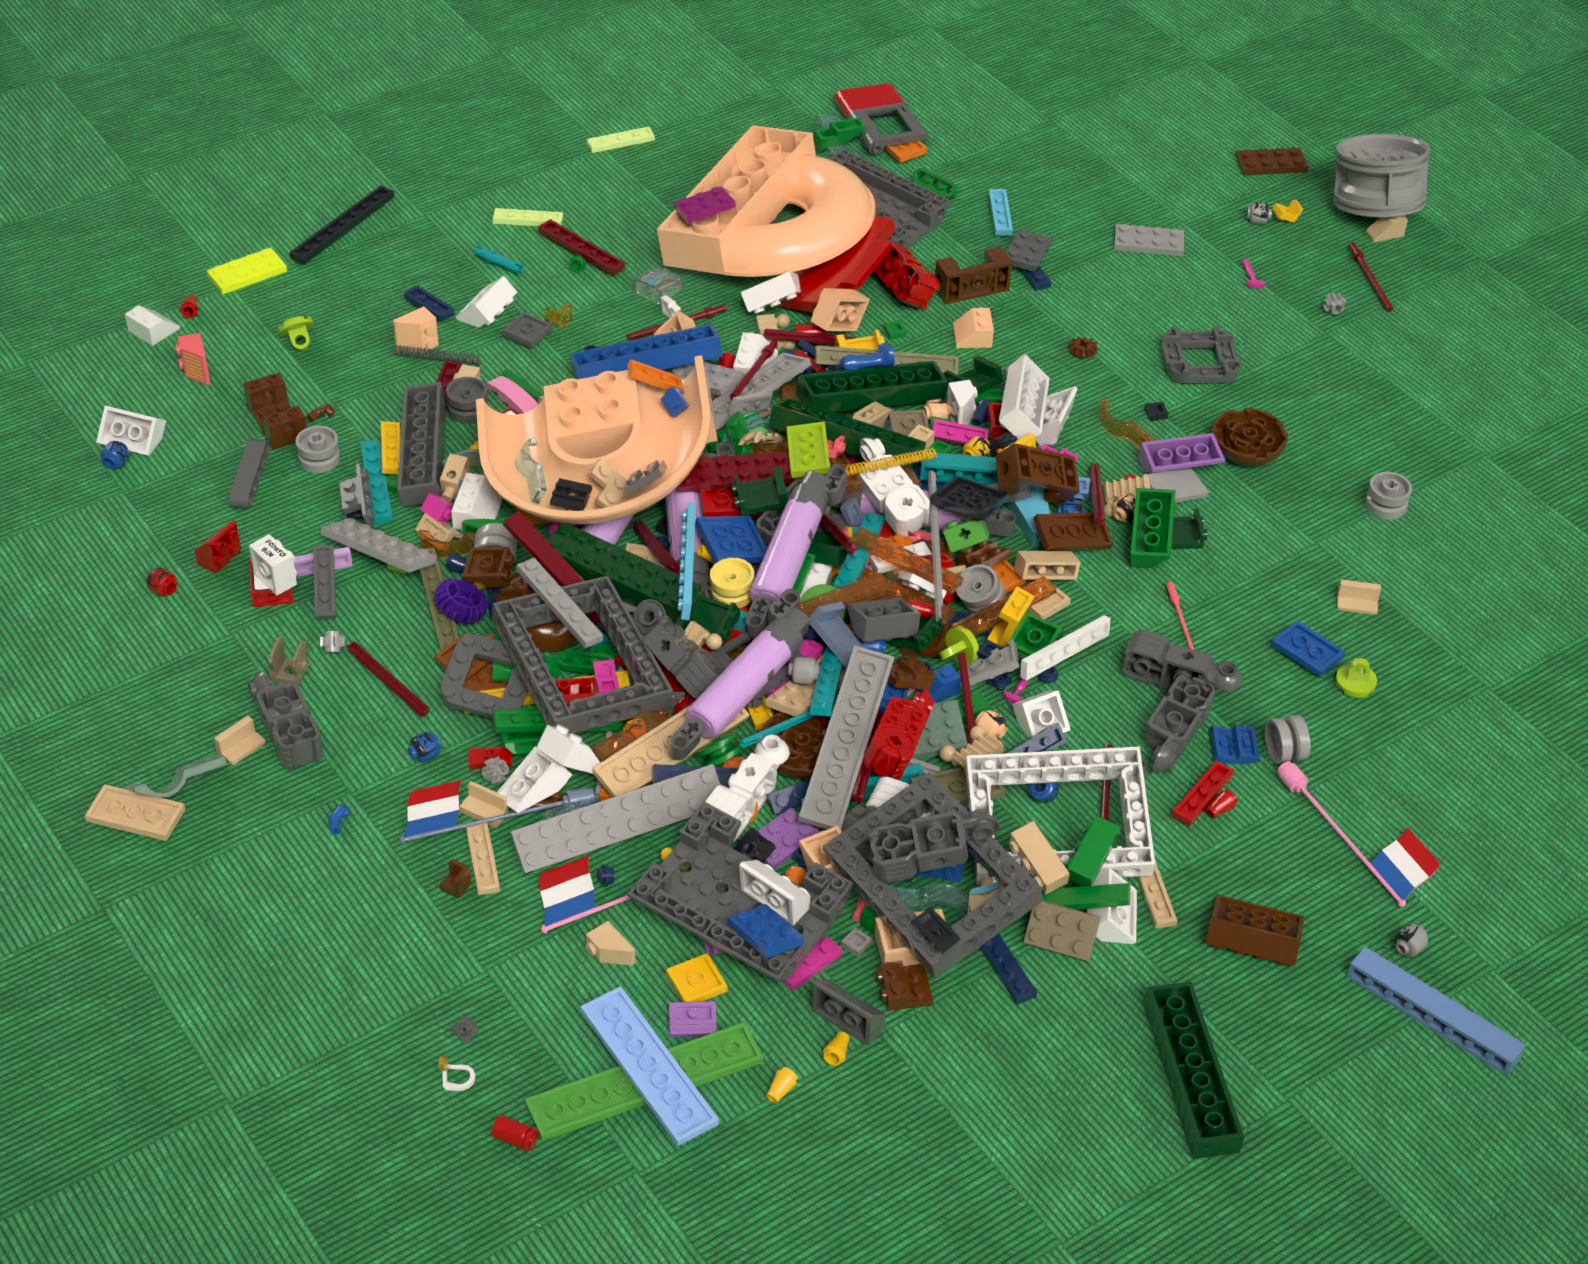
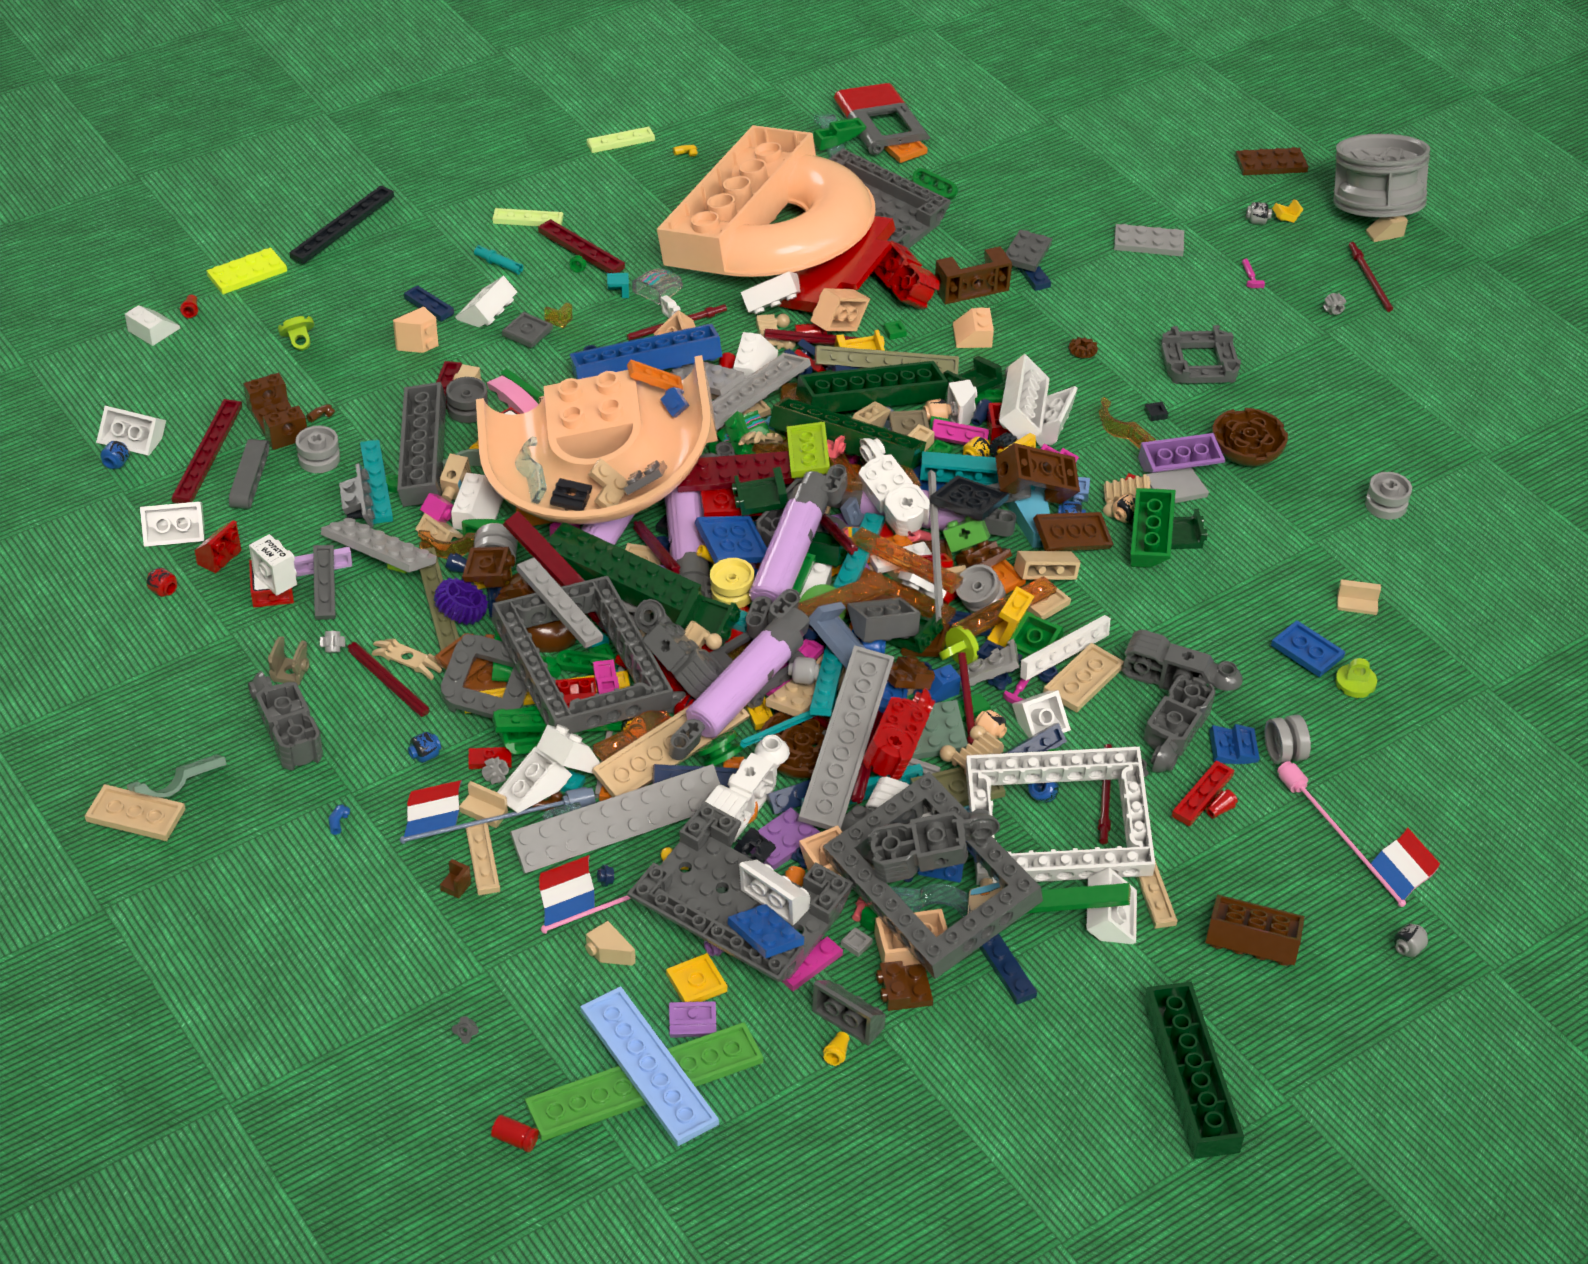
coral slope [175,333,210,385] -> none
tan panel [214,716,266,765] -> none
yellow plate [380,421,401,475] -> none
dark grey piece [391,344,482,365] -> none
white piece [439,1055,476,1091] -> none
magenta plate [674,186,736,224] -> none
medium azure plate [678,502,696,620] -> none
light grey tile [728,391,773,416] -> none
dark red bar [730,340,778,399] -> none
yellow cone [766,1067,798,1104] -> none
blue piece [840,343,895,370] -> none
yellow piece [846,448,937,476] -> none
red cone [908,598,936,618] -> none
black plate [913,906,960,954] -> none
medium azure plate [989,189,1013,236] -> none
tan brick [1009,821,1069,895] -> none
dark tan plate [1023,900,1101,961] -> none
green brick [1065,815,1121,887] -> none
dark red axle [1089,462,1106,525] -> none
coral piece [1166,582,1194,650] -> none
medium blue brick [1347,947,1526,1076] -> none
none -> white slope [140,502,205,547]
none -> dark red tile [171,399,243,504]
none -> tan piece [372,639,443,680]
none -> teal plate [559,770,586,792]
none -> teal panel [607,273,629,298]
none -> yellow arm [673,145,698,157]
none -> tan plate [1043,643,1124,713]

